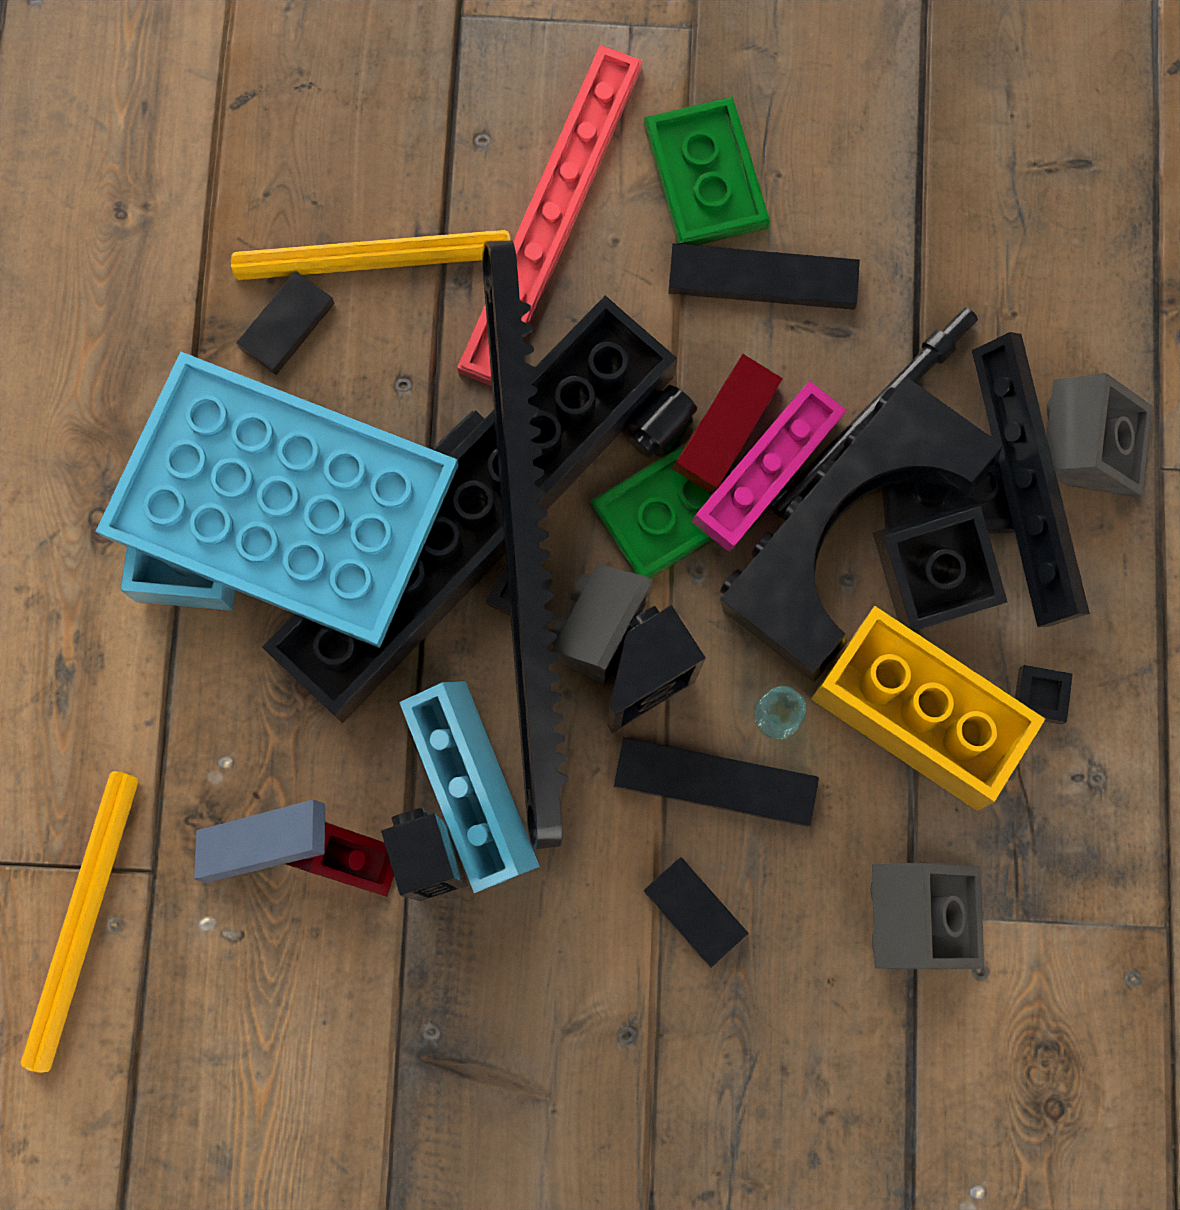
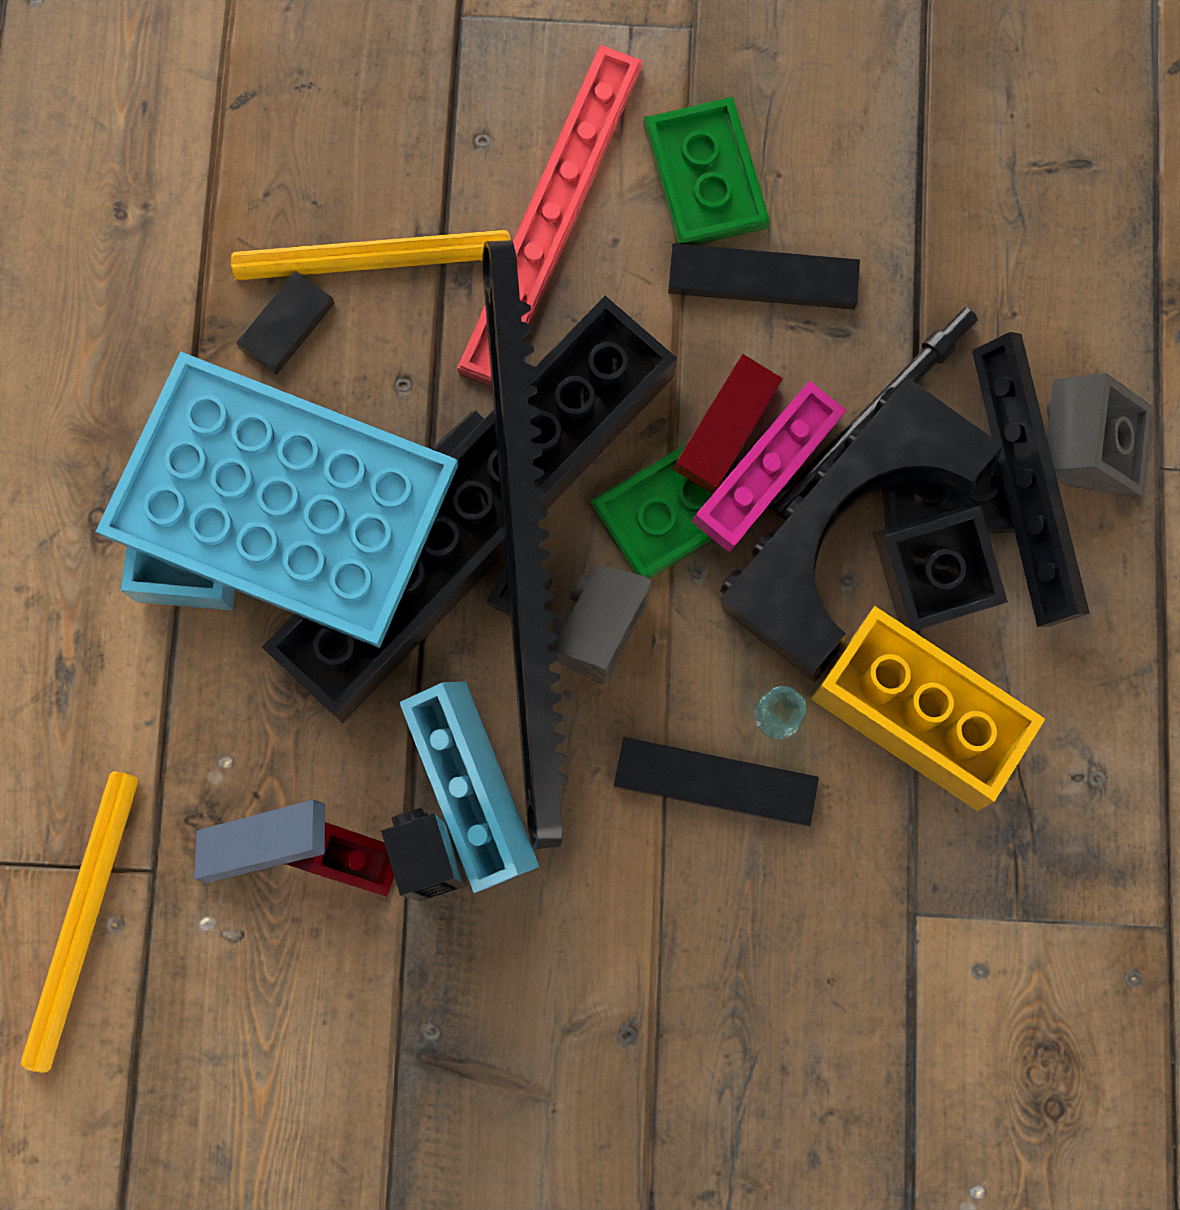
black slope [607,605,706,733] -> none
black brick [627,385,697,457] -> none
black tile [643,857,749,968] -> none
dark grey slope [870,863,984,969] -> none
black plate [1015,665,1073,725] -> none

